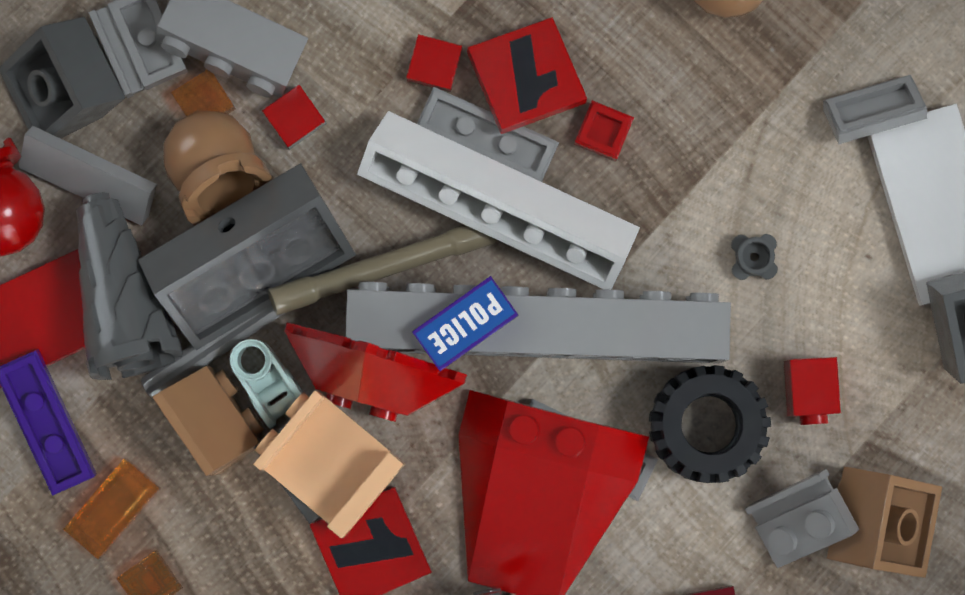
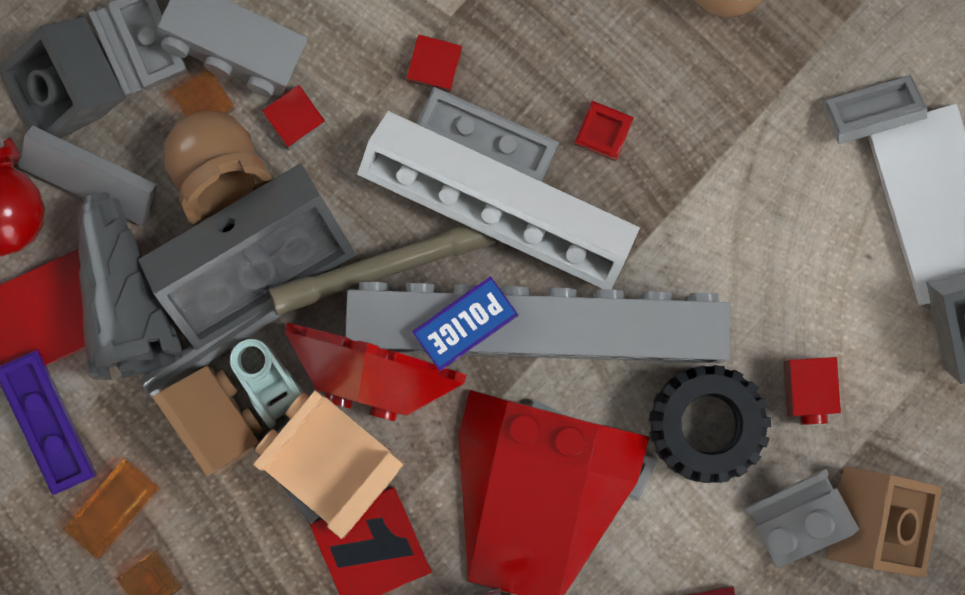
red tile [467,17,587,134] -> none
dark grey plate [731,234,778,280] -> none

